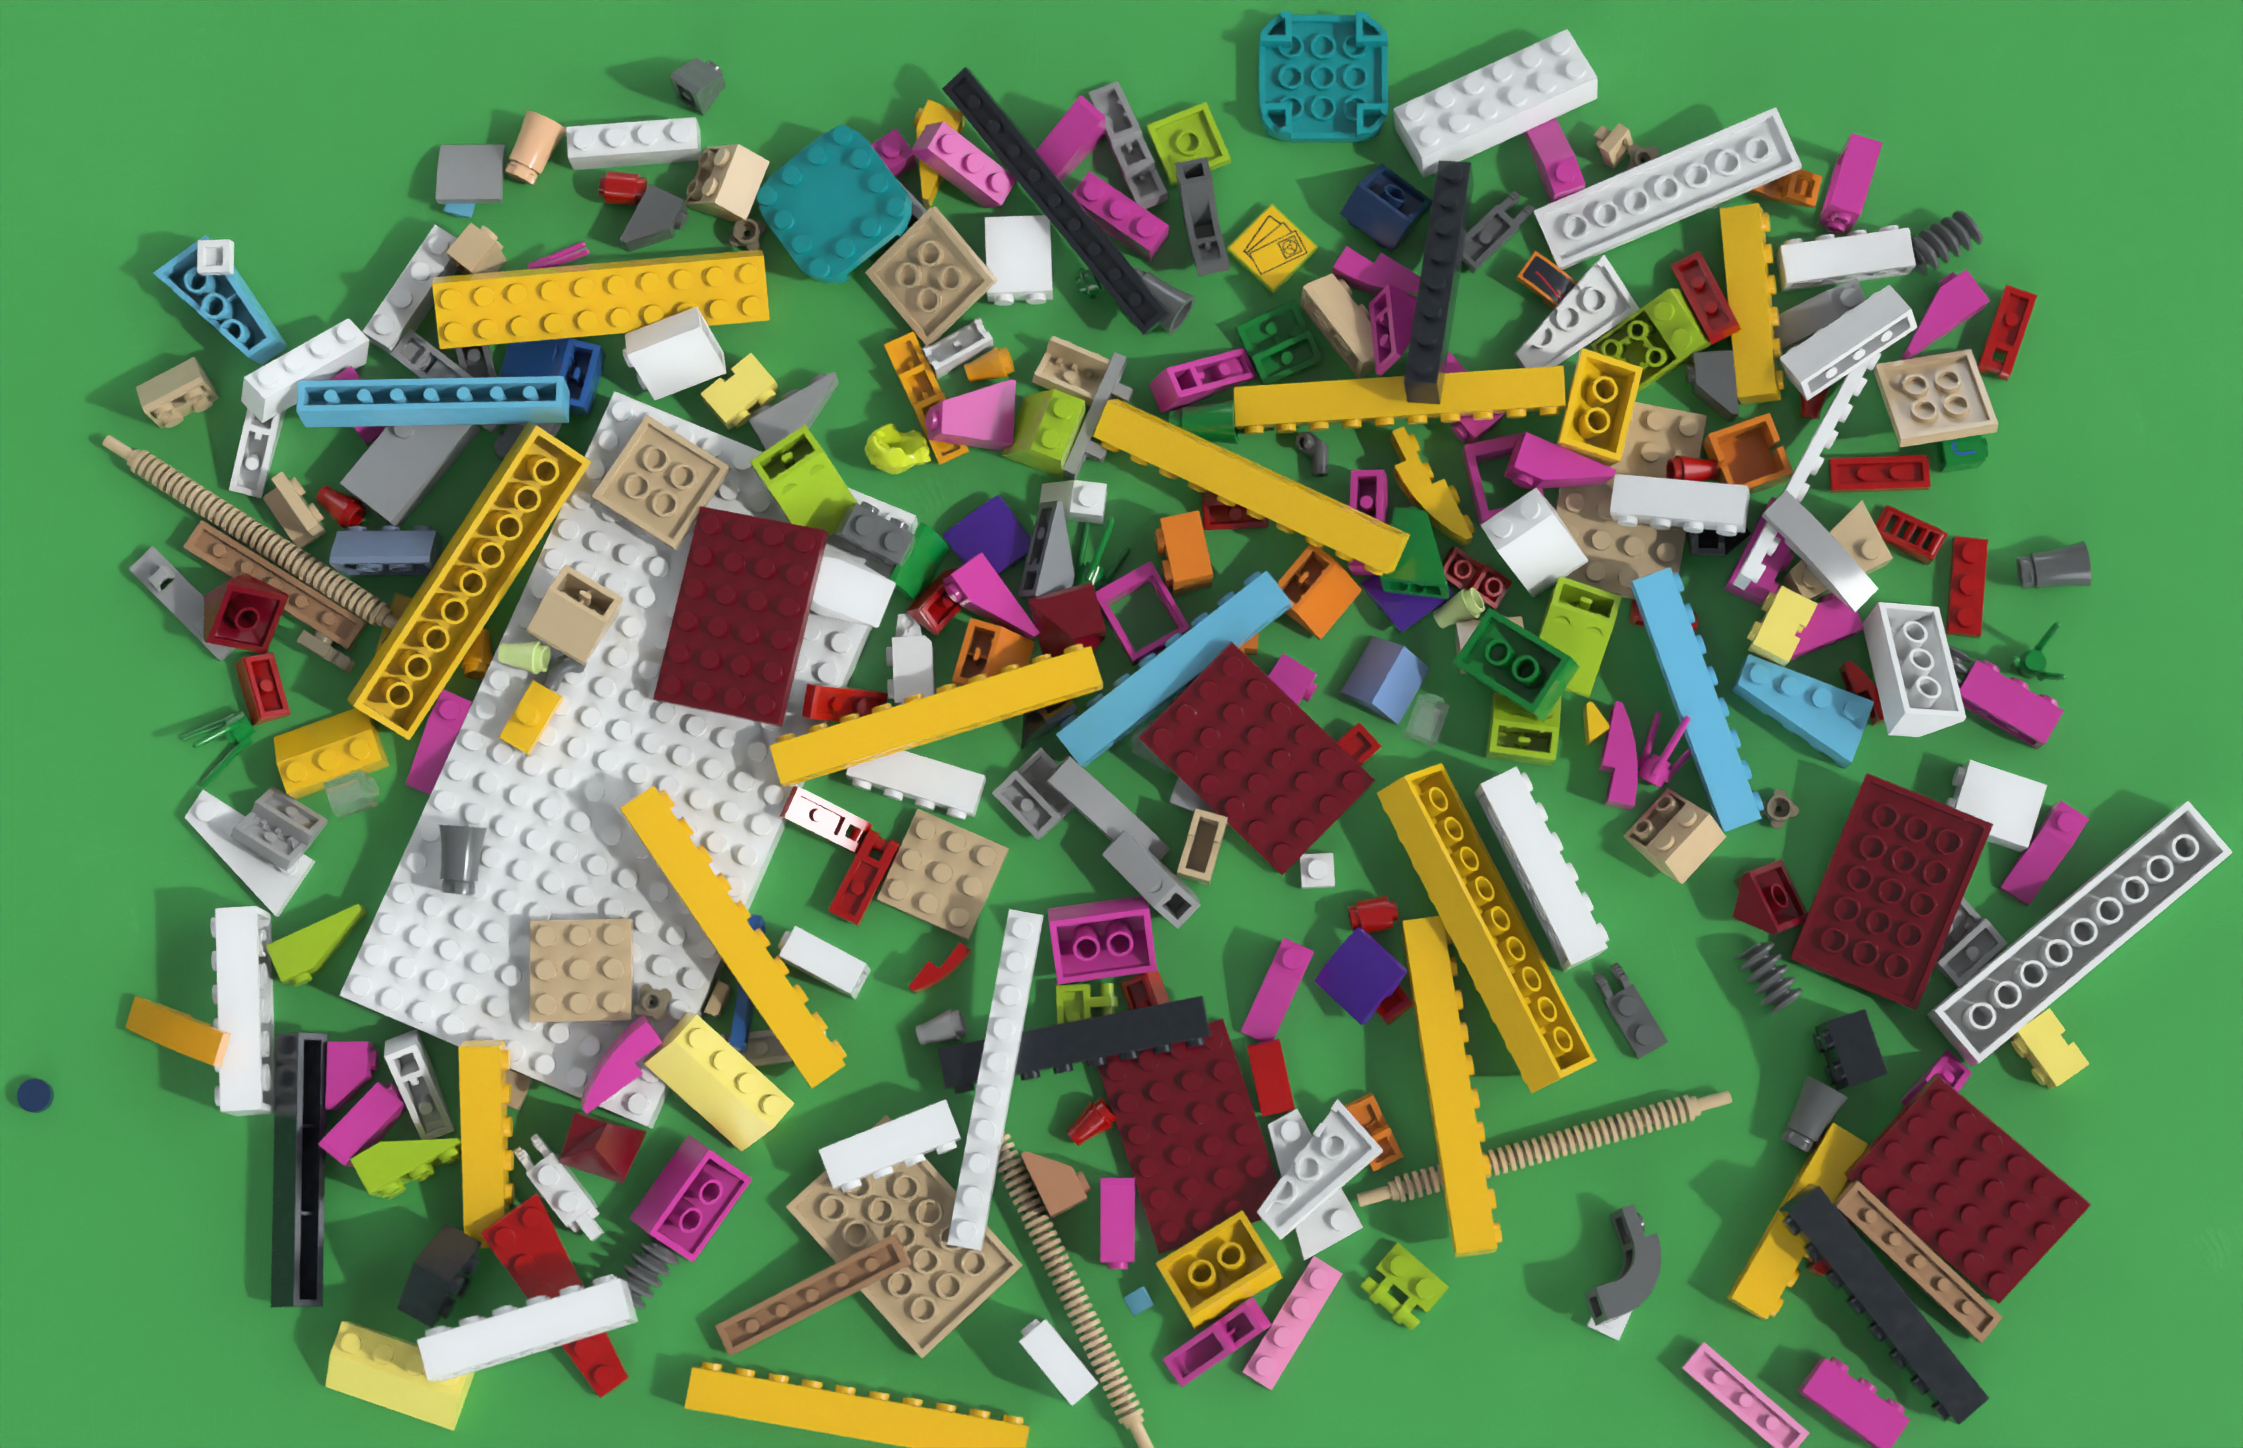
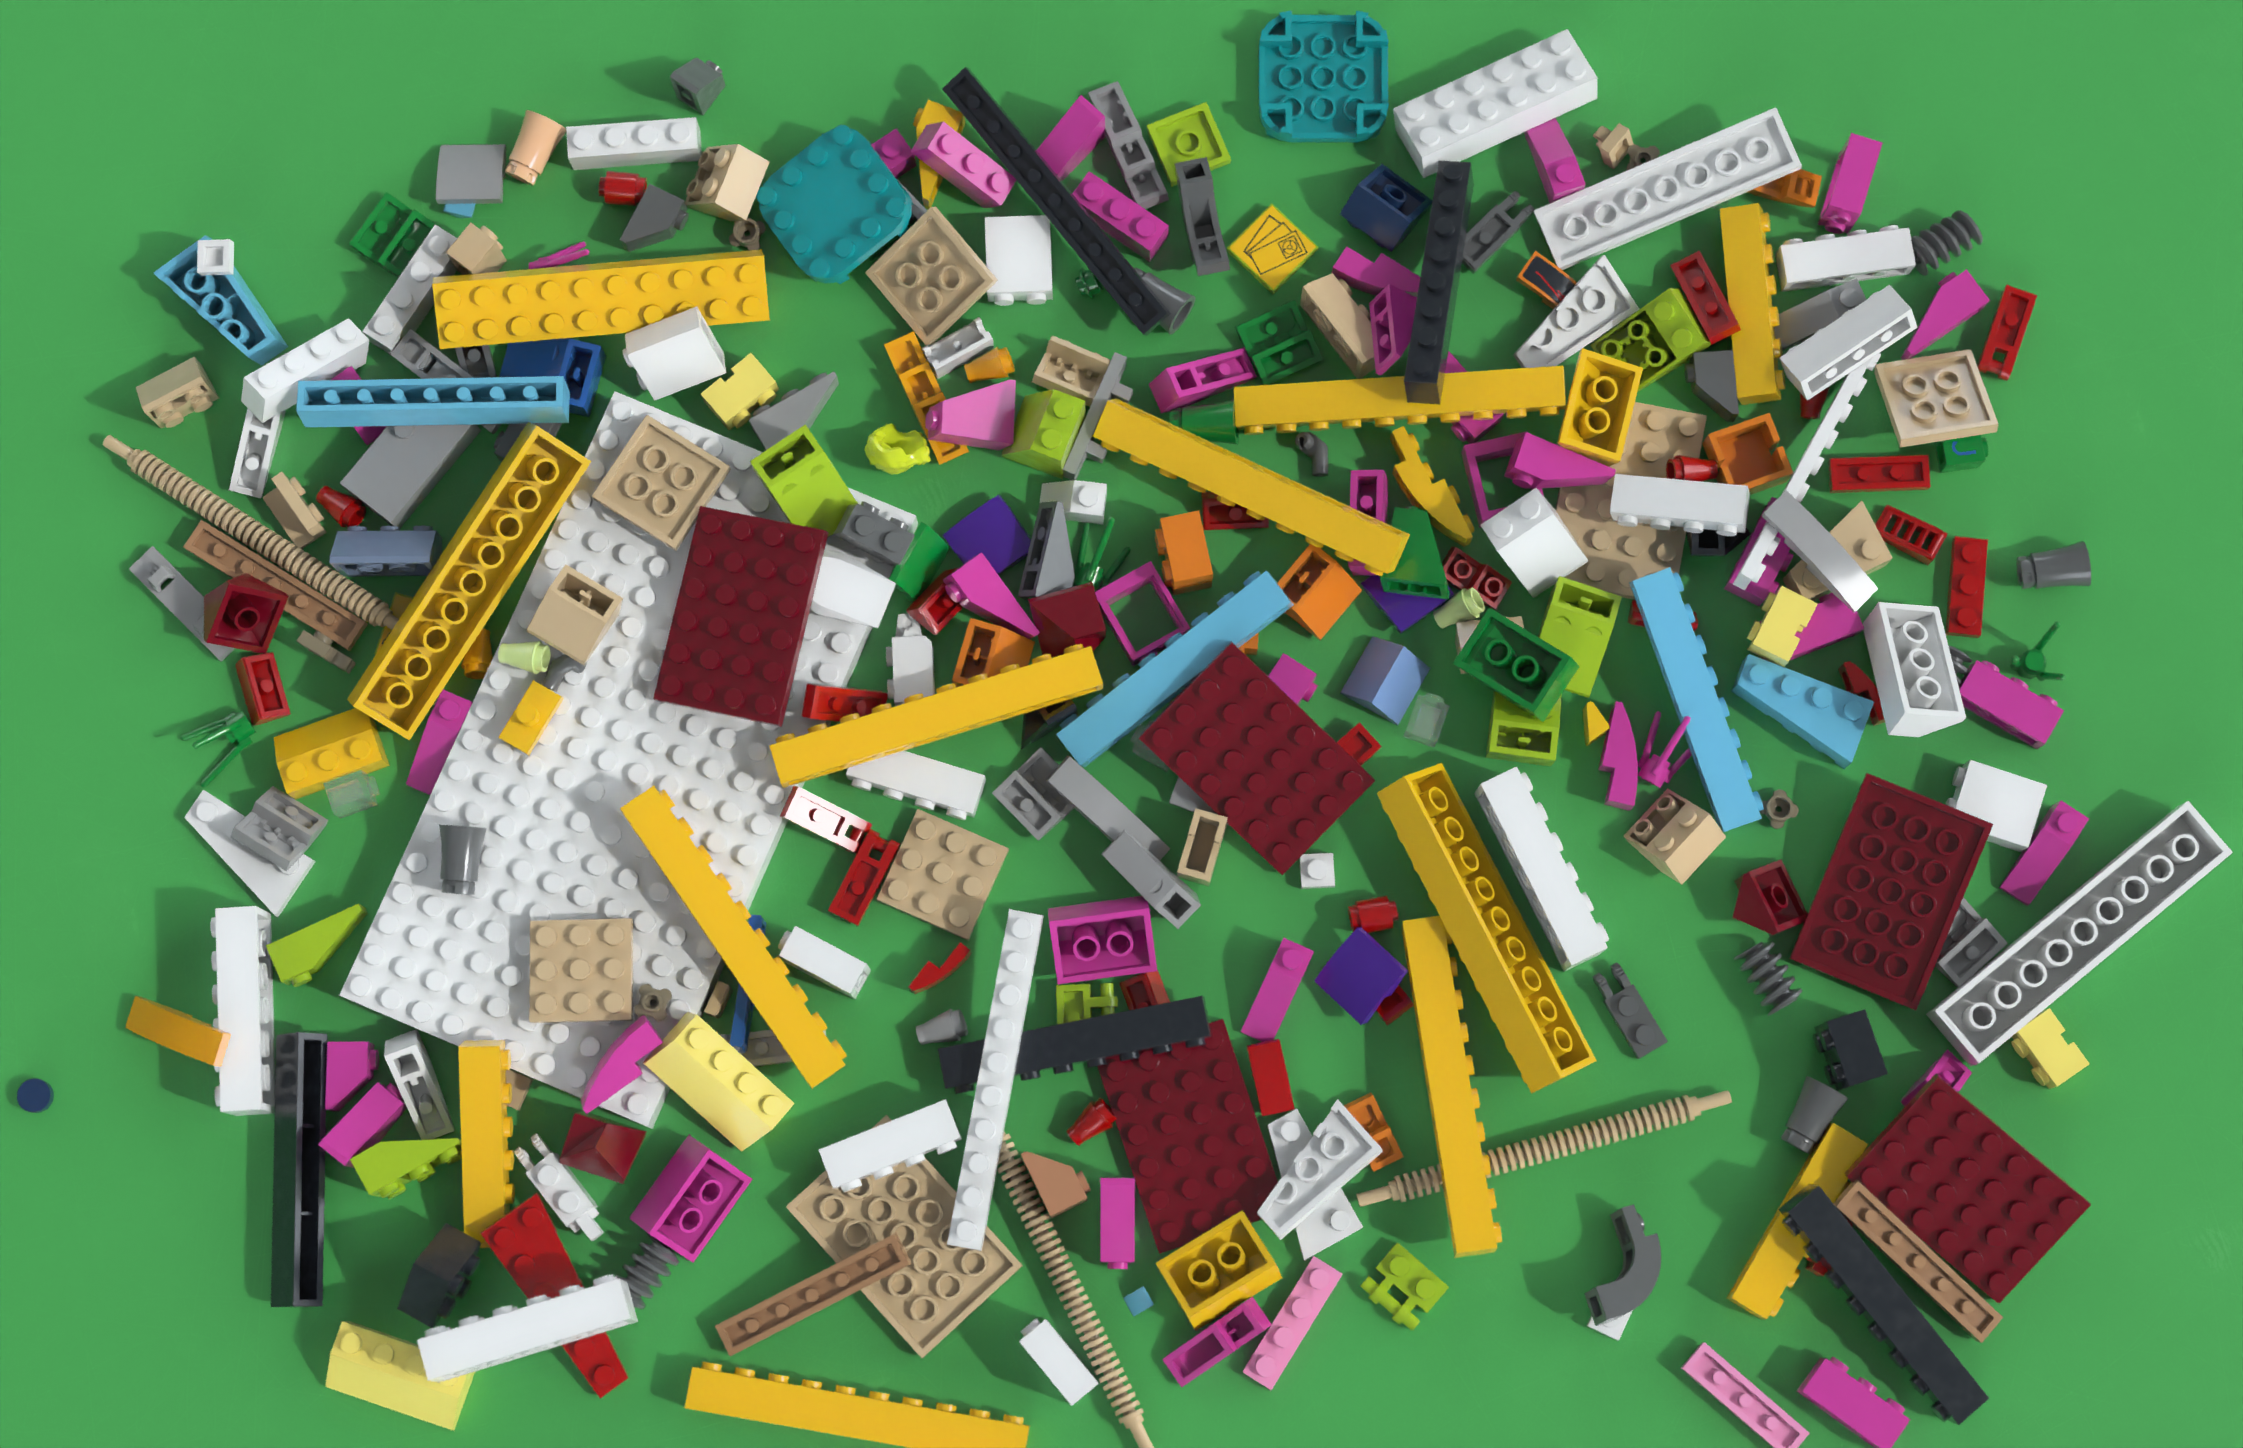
none -> green slope [349,192,441,278]

